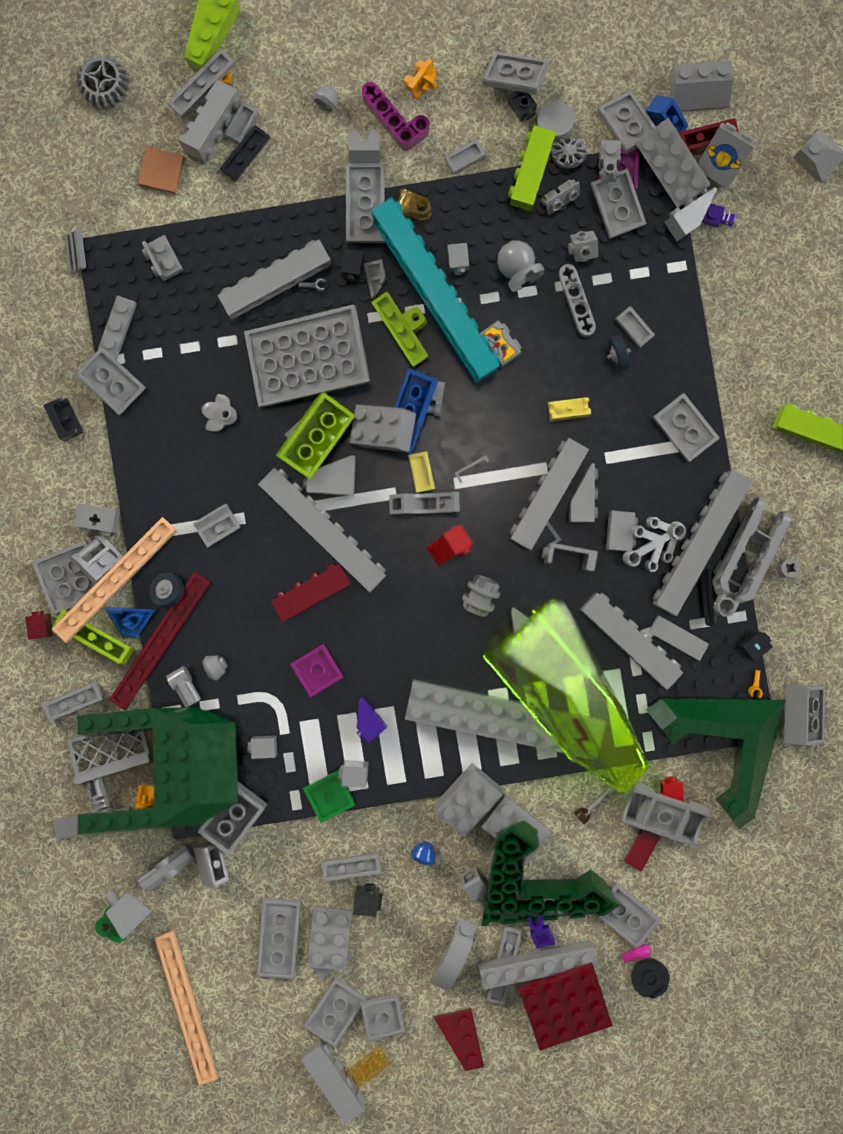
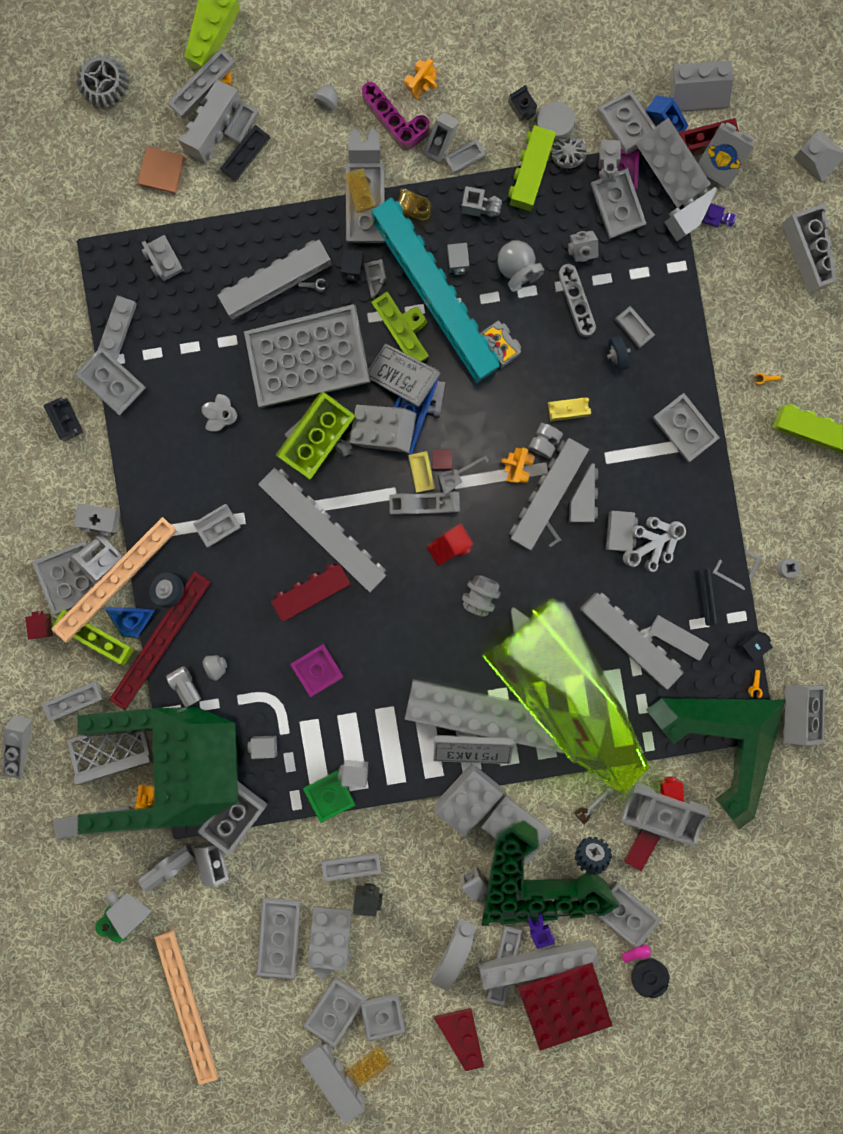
light grey tile [65,230,86,273] -> none
light grey hinge [85,778,112,813] -> none
light grey slope [303,456,356,496] -> none
dark purple slope [356,696,387,743] -> none
blue cone [410,841,435,866] -> none
light grey tile [482,52,549,95] -> none
light grey hinge [540,179,581,215] -> none
light grey panel [541,543,598,571] -> none
light grey brick [653,469,753,616] -> none
light grey piece [712,497,792,617] -> none
none -> light grey slope [2,715,32,779]
none -> light grey plate [335,439,352,457]
none -> clear yellow plate [345,168,375,213]
none -> light grey tile [368,344,440,407]
none -> light grey slope [423,112,460,163]
none -> dark red tile [433,450,452,470]
none -> light grey tile [433,736,514,764]
none -> light grey tile [438,469,461,494]
none -> light grey brick [461,187,502,217]
none -> light orange hips [501,448,535,483]
none -> light grey wheel [528,423,563,459]
none -> black wheel [575,836,612,875]
none -> light orange hand [754,373,781,385]
none -> light grey wedge [782,203,836,294]

